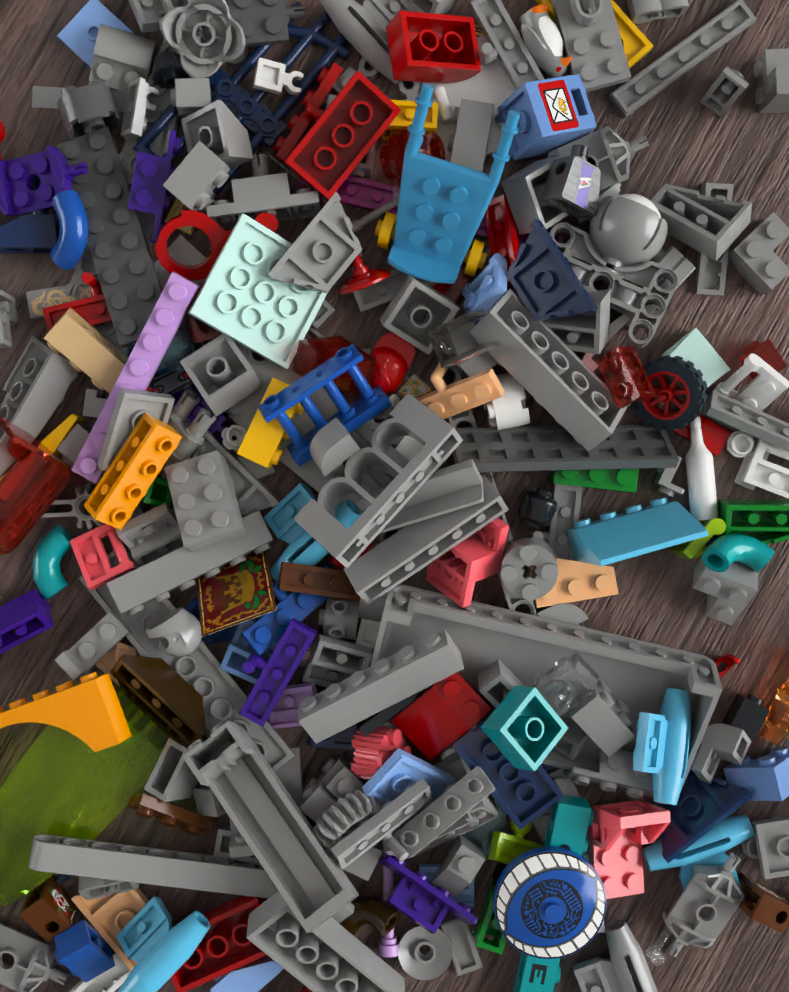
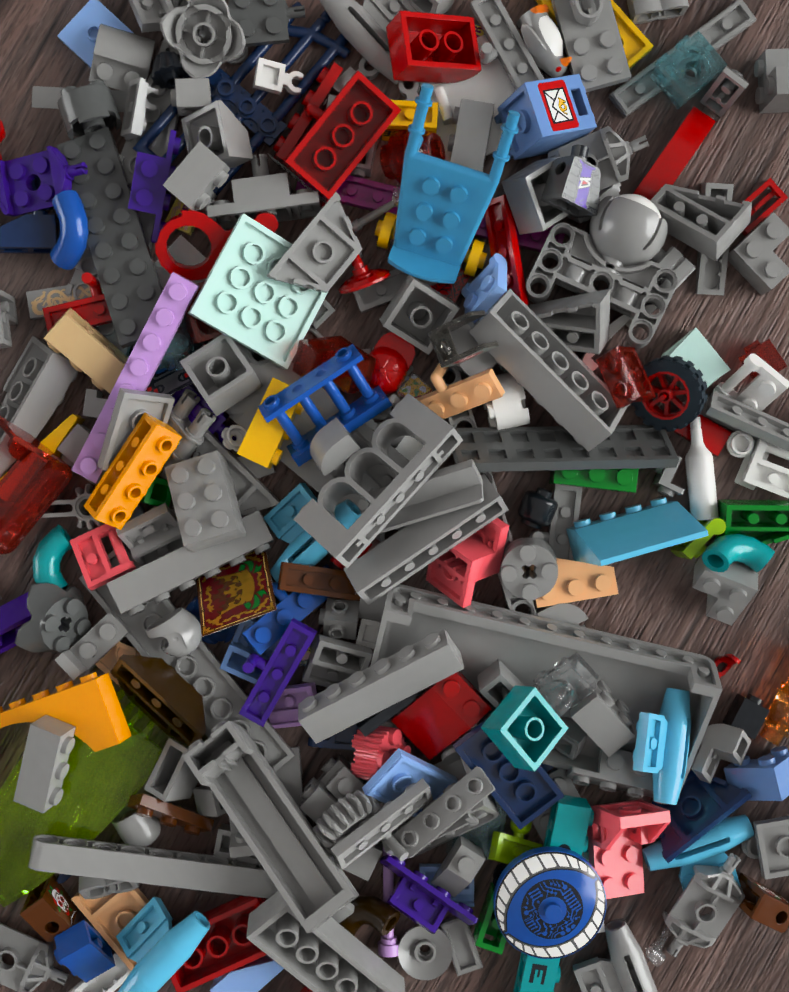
dark blue wing [506,219,598,322] -> none
none -> light grey brick [13,715,76,813]
none -> dark grey brick [15,583,91,654]
none -> light grey helmet [110,802,161,847]
none -> red slope [633,106,716,200]
none -> clear light blue brick [650,31,727,110]
none -> red tile [741,178,788,236]

